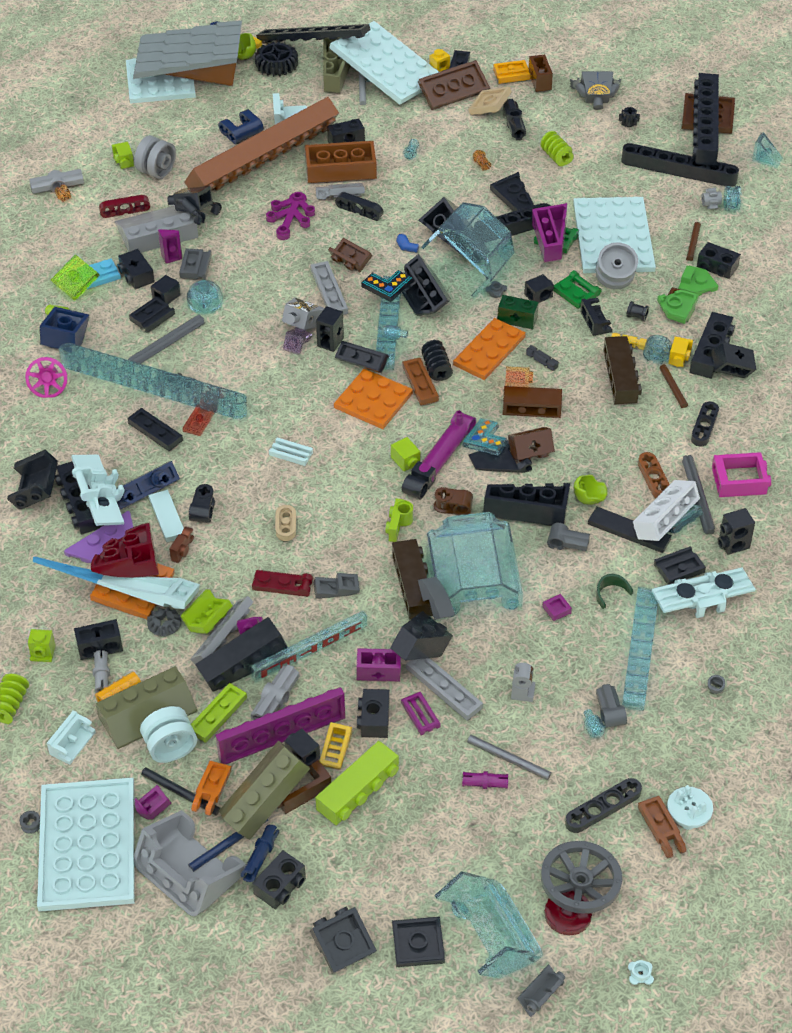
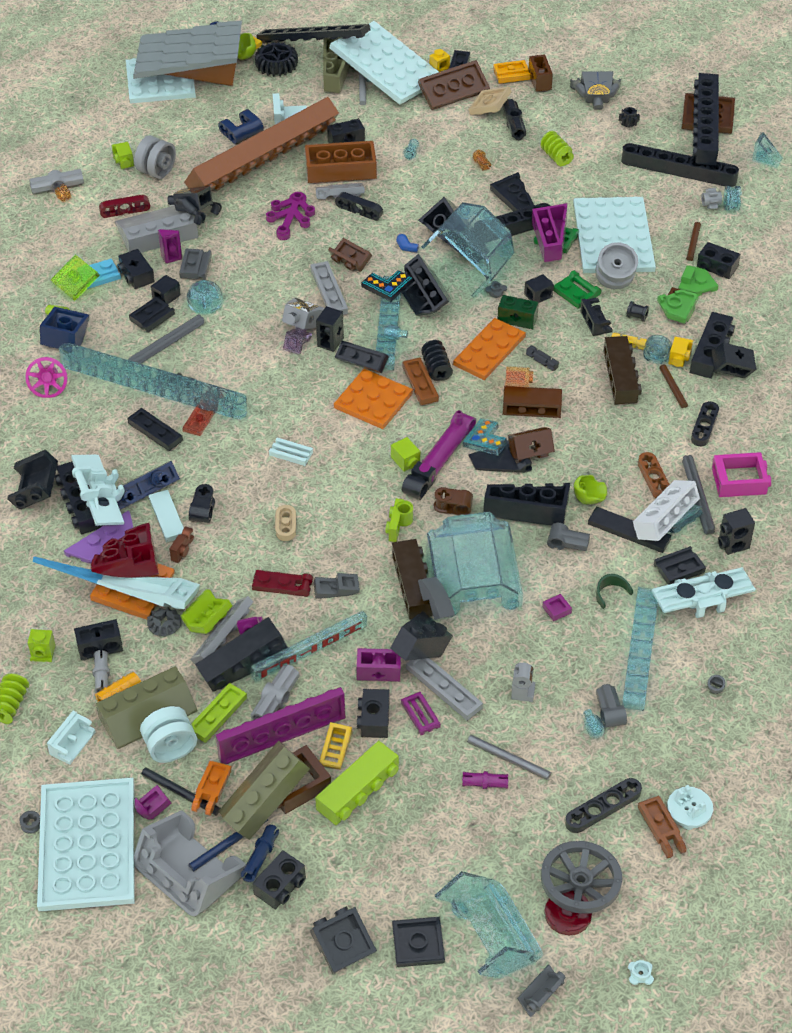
black brick [284,729,320,767] -> none

